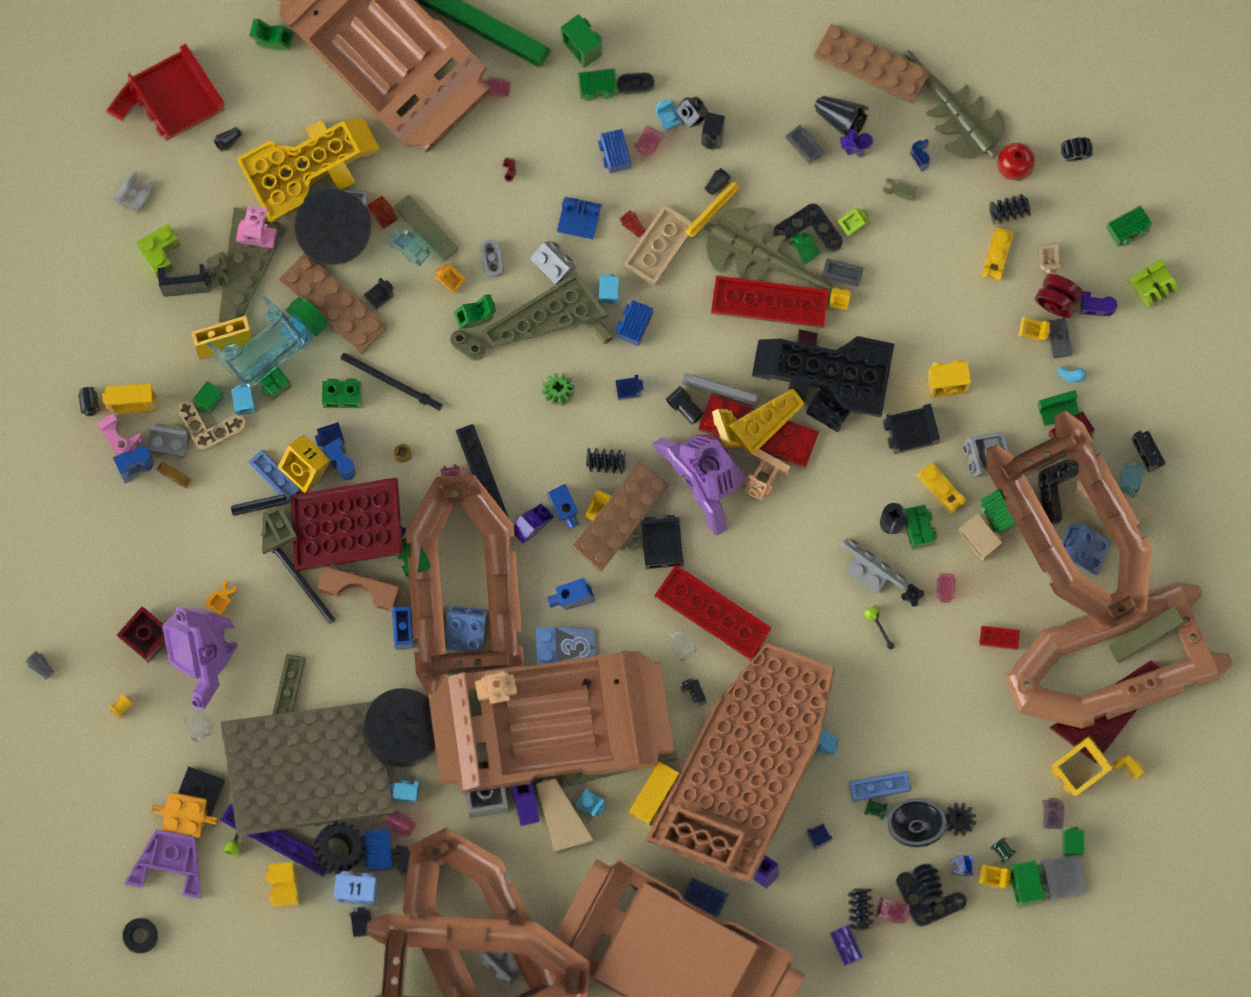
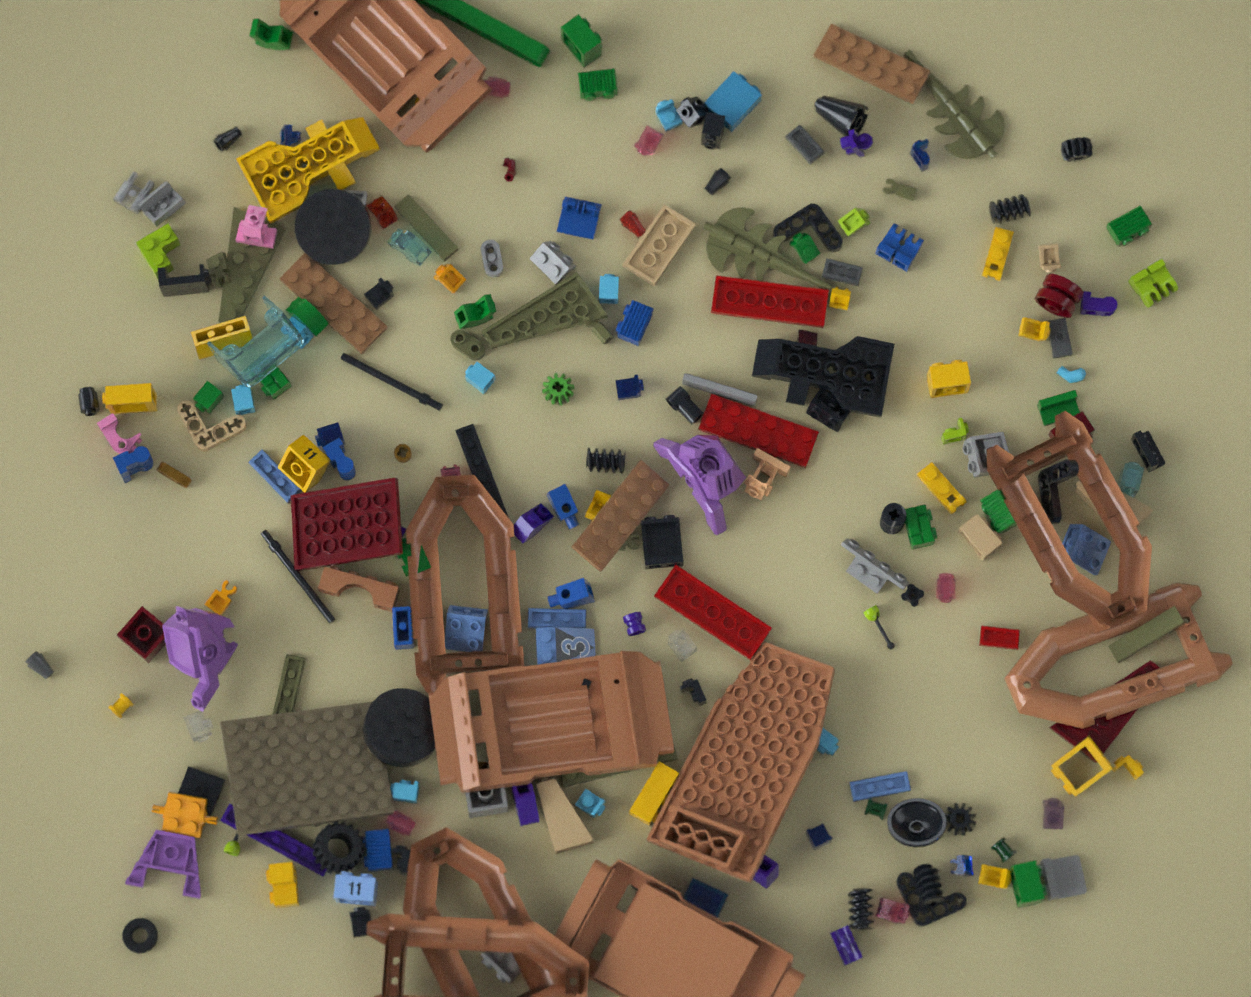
red plate [106,83,137,122] -> none
red panel [126,43,225,141] -> none
light grey bracket [147,424,190,458] -> none
black axle [231,494,287,516] -> none
olive wing [262,506,297,555] -> none
green brick [322,378,362,408] -> none
light nougat tile [475,669,517,704] -> none
blue brick [598,129,631,173] -> none
black plate [617,73,654,94] -> none
yellow axle [686,182,740,237] -> none
yellow plate [712,409,743,449] -> none
yellow wing [728,389,805,455] -> none
black panel [883,403,940,454] -> none
red cylinder [997,143,1035,181] -> none
green brick [1062,827,1084,856] -> none
none -> light grey bracket [138,181,186,226]
none -> clear blue tile [280,125,301,146]
none -> medium azure brick [465,362,496,394]
none -> medium blue tile [528,608,586,629]
none -> dark purple wheel [623,612,646,636]
none -> dark azure brick [704,71,762,132]
none -> blue legs [875,223,924,272]
none -> lime bracket [941,417,969,445]

